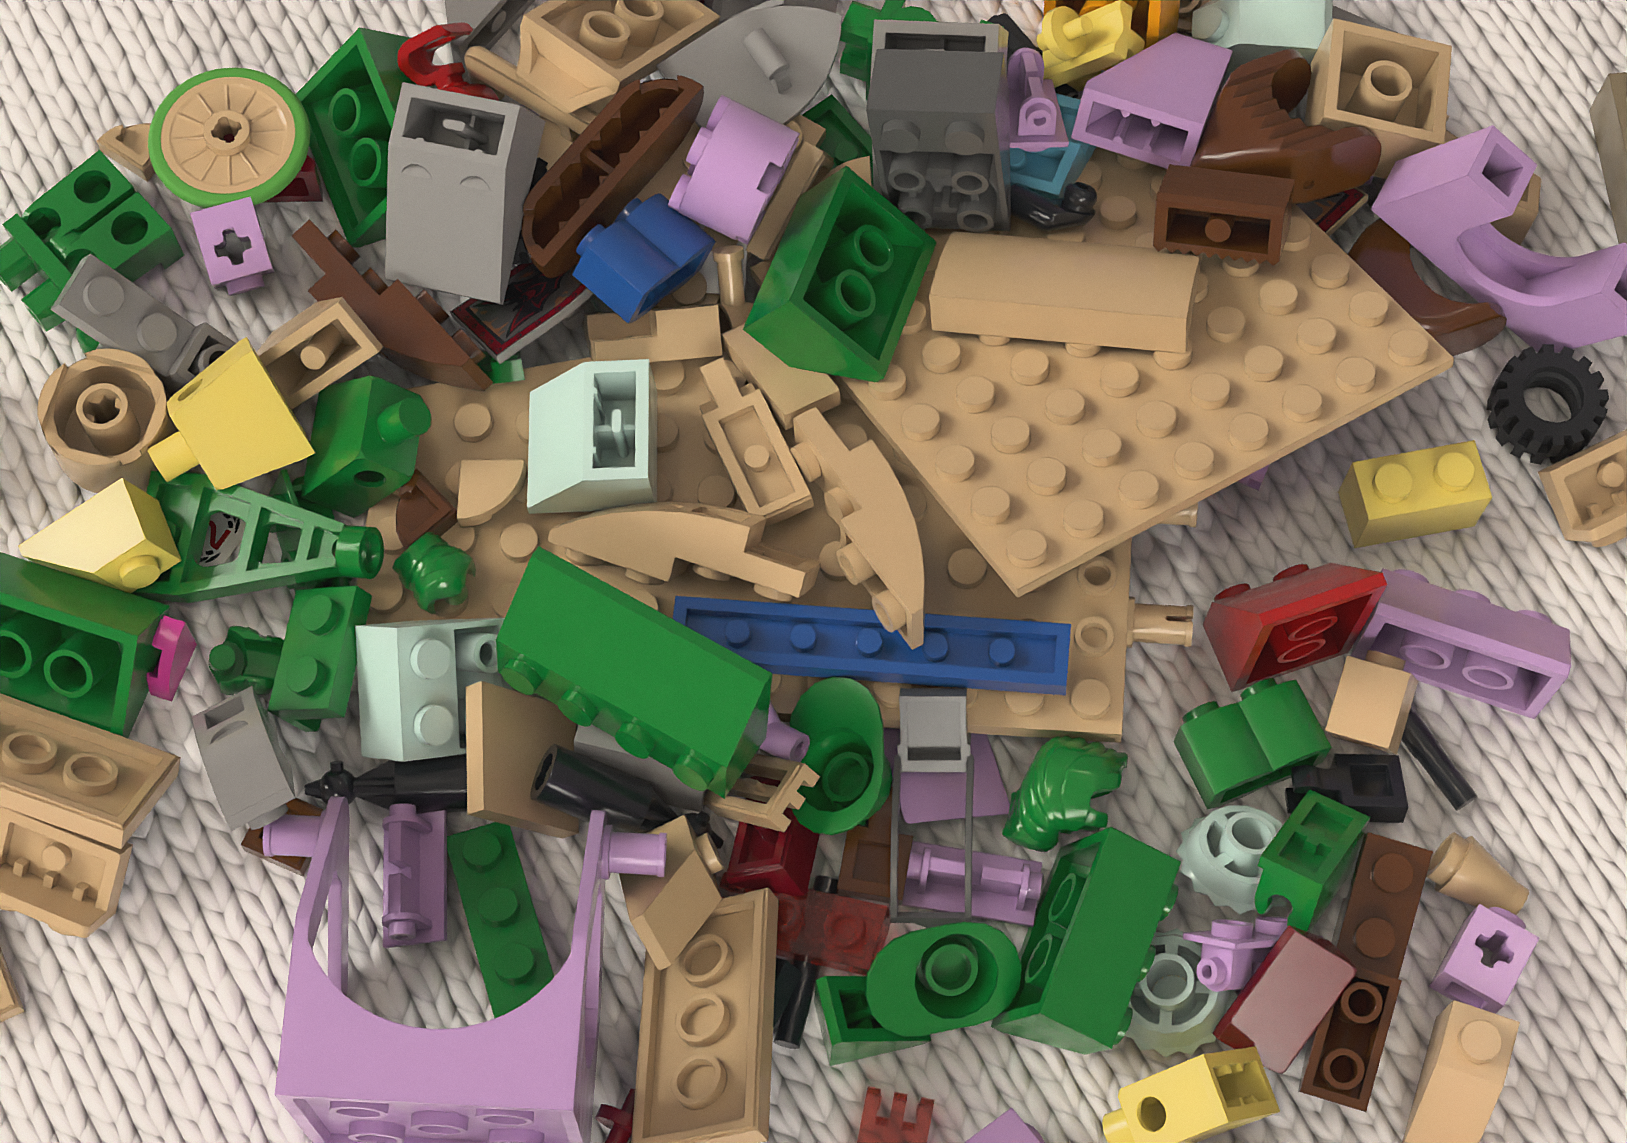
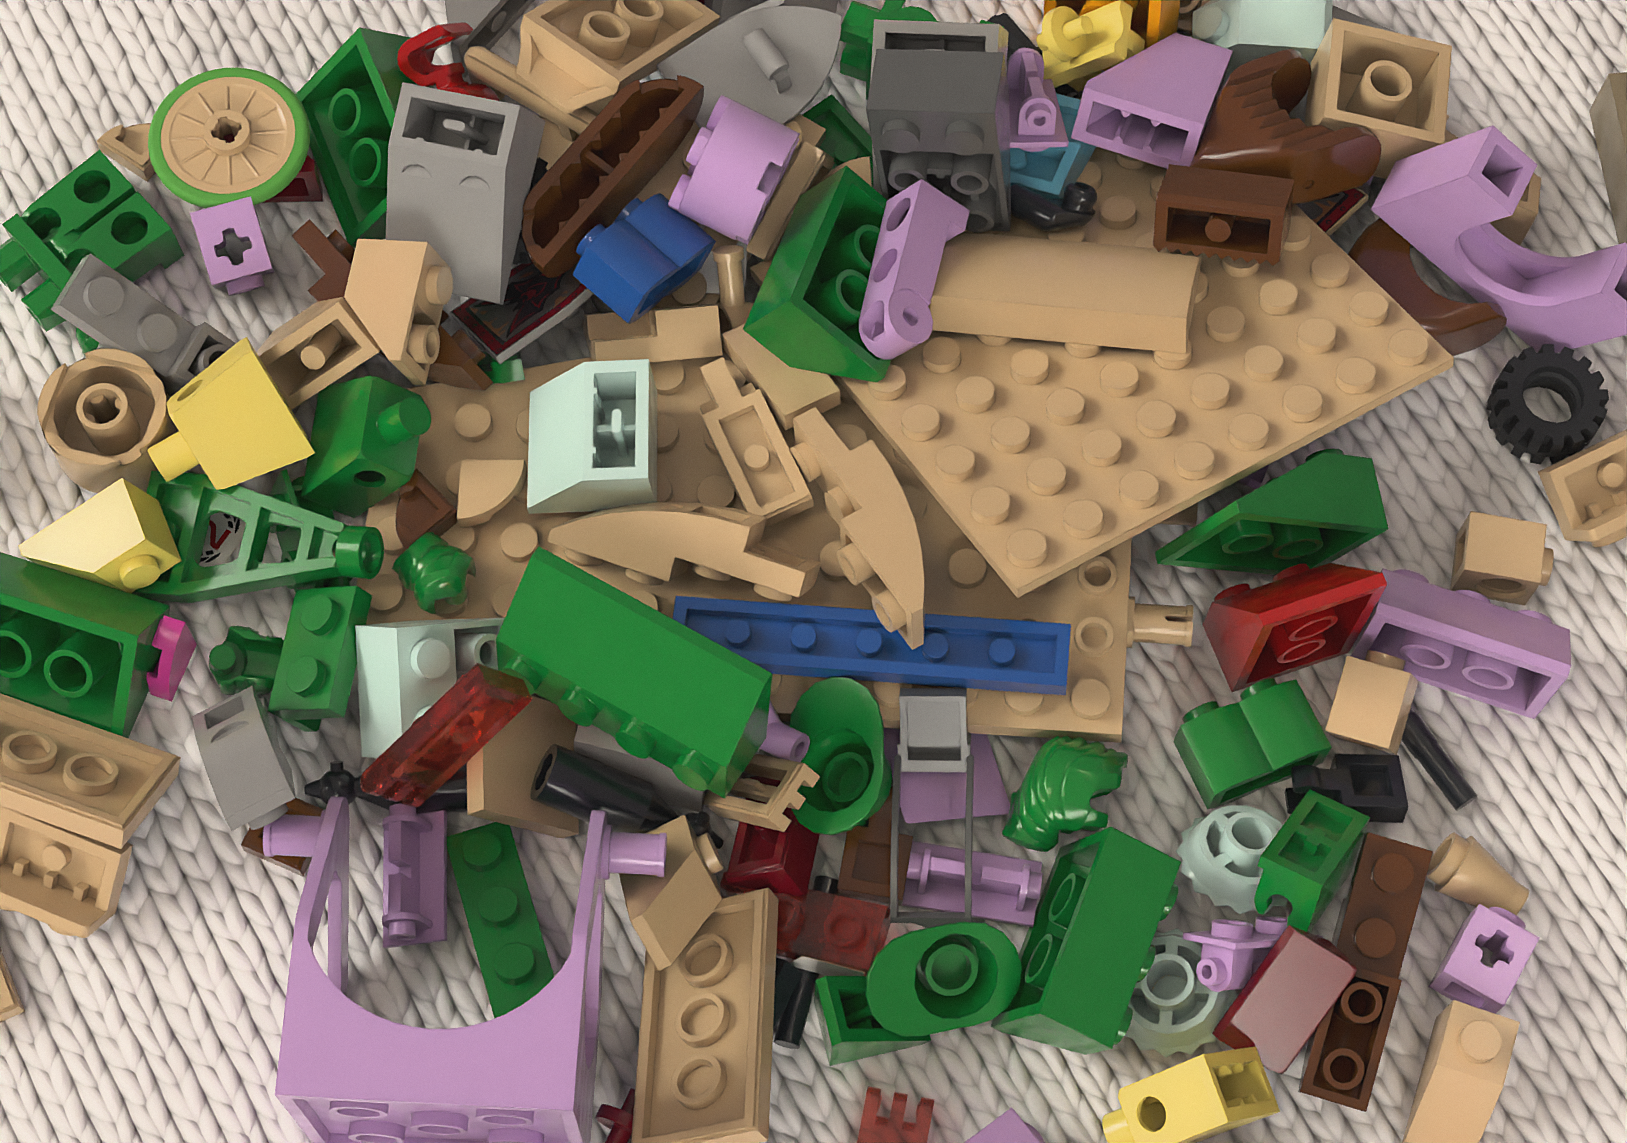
light yellow brick [1338,440,1492,548] -> none
none -> tan slope [344,239,453,386]
none -> clear red hinge [360,663,533,808]
none -> white sticker [790,956,865,976]
none -> lavender leg [859,179,970,360]
none -> green slope [1155,448,1388,575]
none -> tan brick [1450,511,1554,605]

